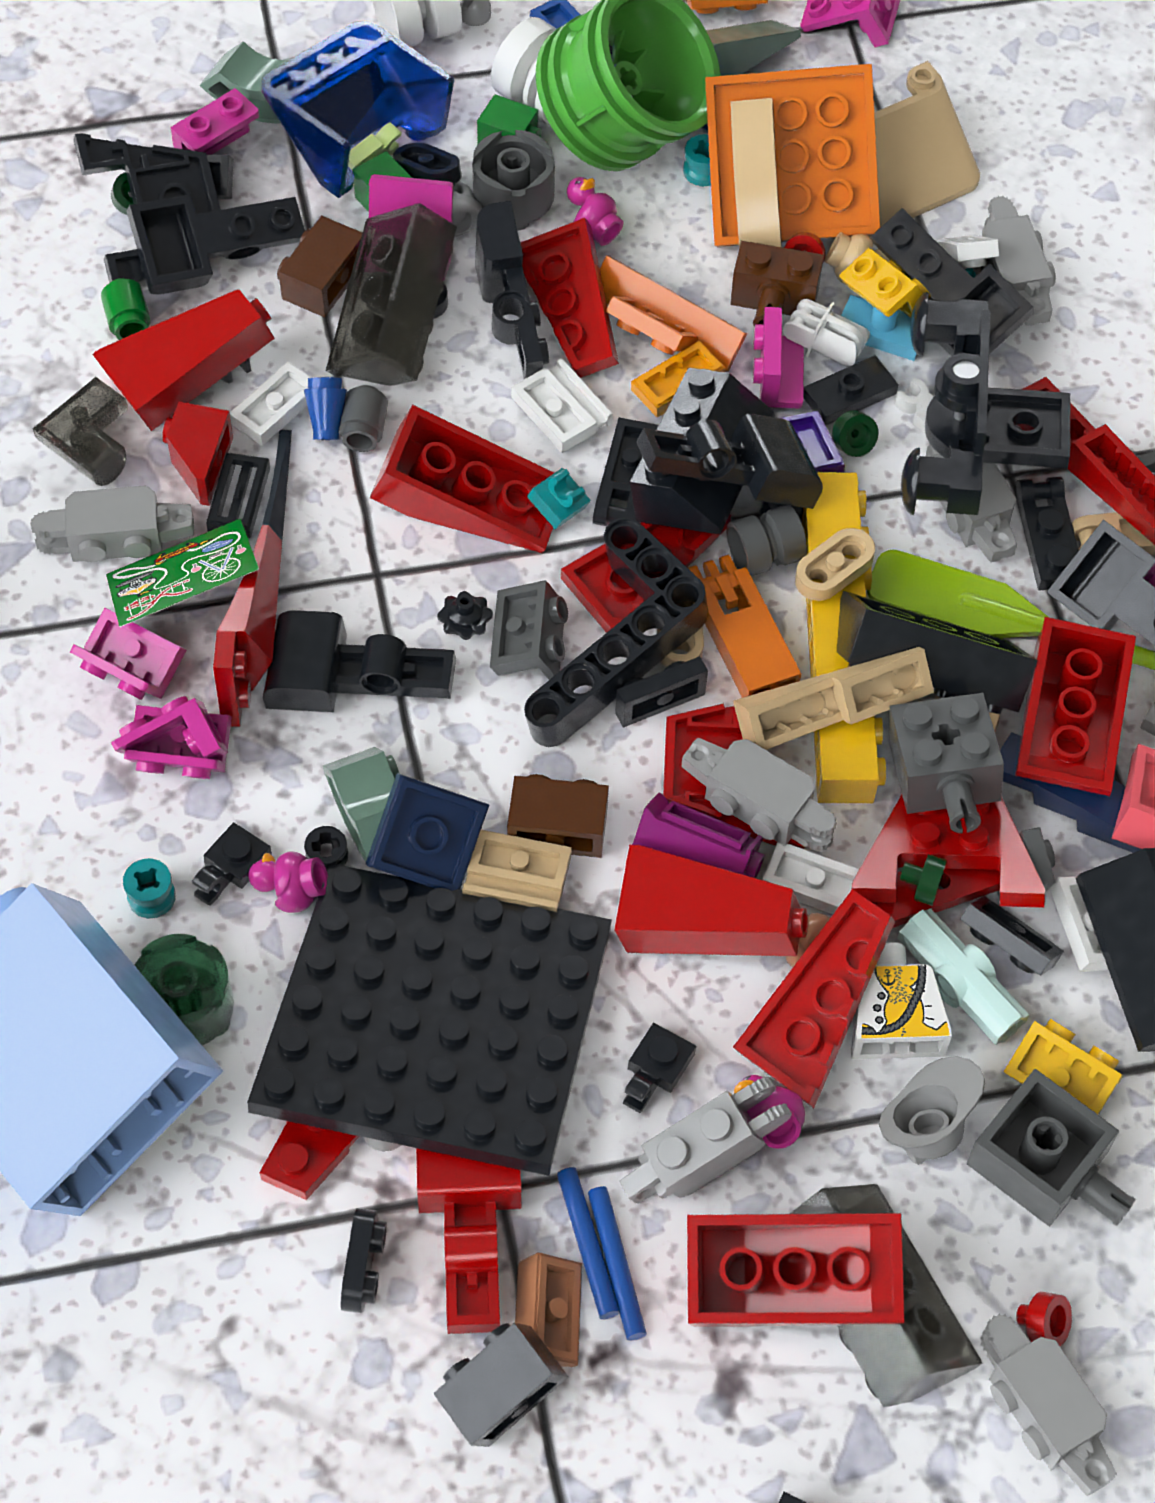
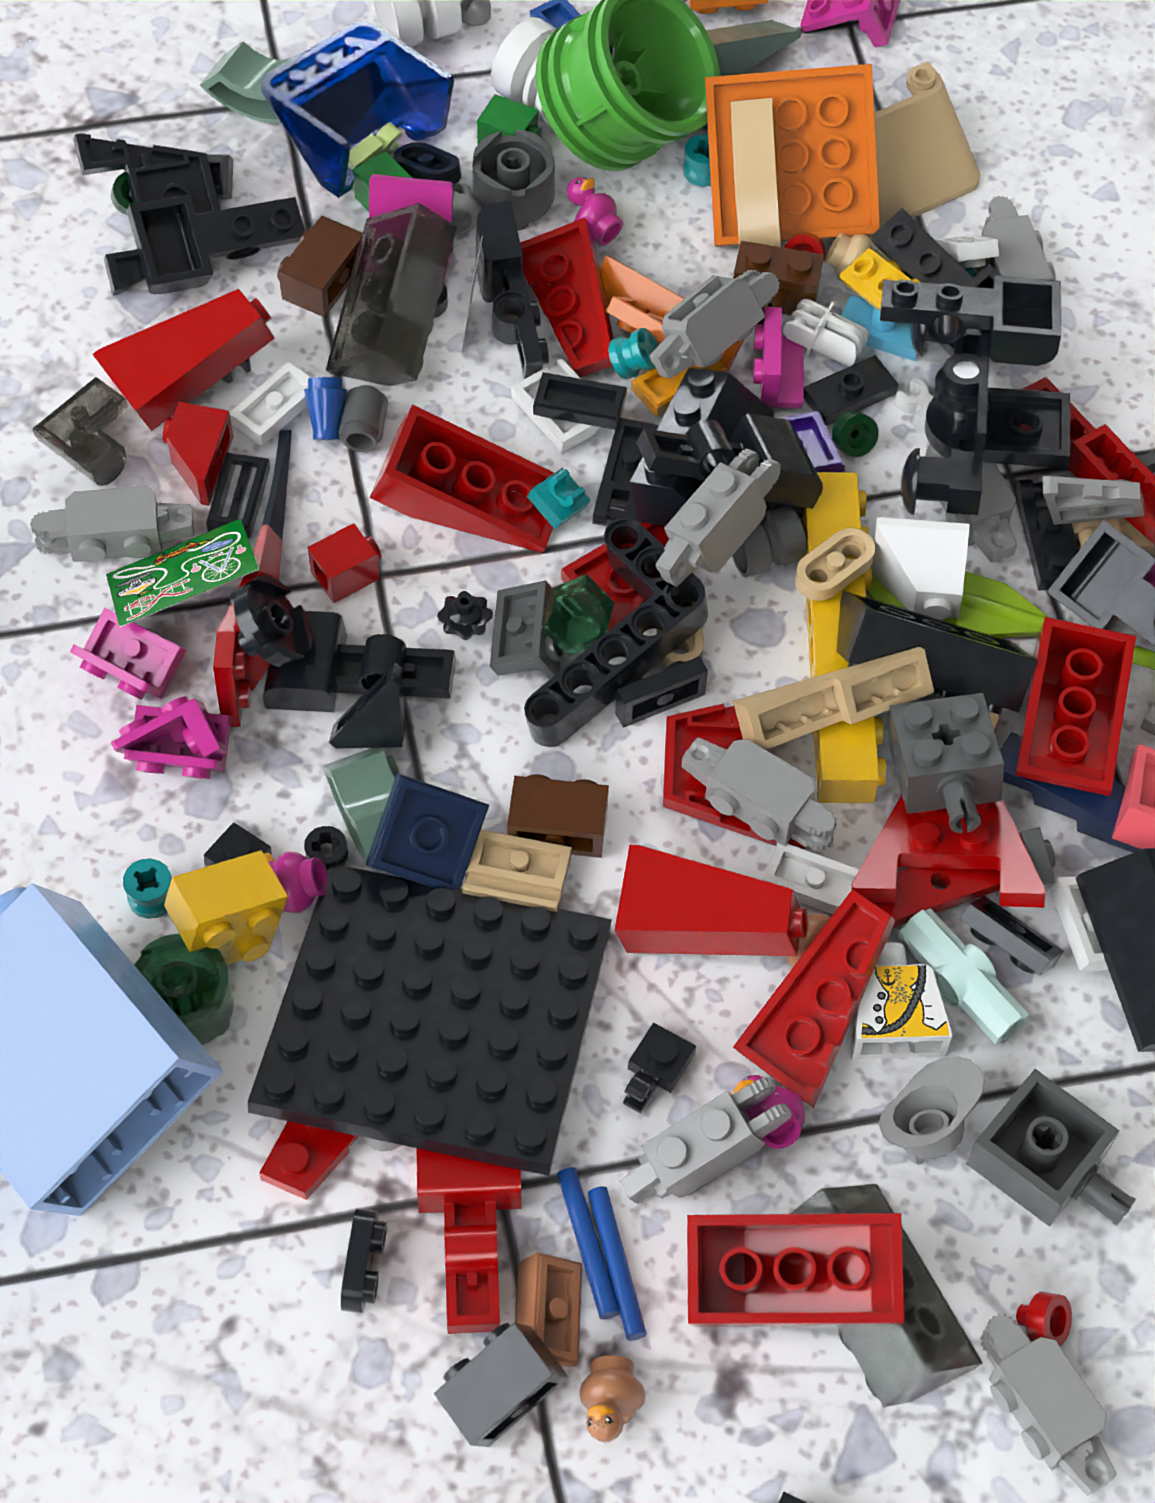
green brick [100,278,151,340] -> none
dark pink bracket [170,88,259,154] -> none
magenta window [632,792,765,878] -> none
orange hinge [687,554,801,698] -> none
dark green tile [899,854,947,906] -> none
yellow bracket [1003,1019,1124,1115] -> none
none -> yellow brick [164,850,288,965]
none -> black plate [230,575,313,668]
none -> red brick [307,523,382,603]
none -> black slope [329,662,406,749]
none -> white sticker [461,235,483,352]
none -> black tile [533,372,627,430]
none -> clear green panel [541,574,615,656]
none -> nougat animal [579,1356,645,1442]
none -> teal wheel [609,328,659,379]
none -> light grey hinge [650,270,780,378]
none -> light grey hinge [656,449,781,587]
none -> white slope [871,517,970,620]
none -> black plate [880,275,1061,366]
none -> light grey wing [1043,476,1145,525]

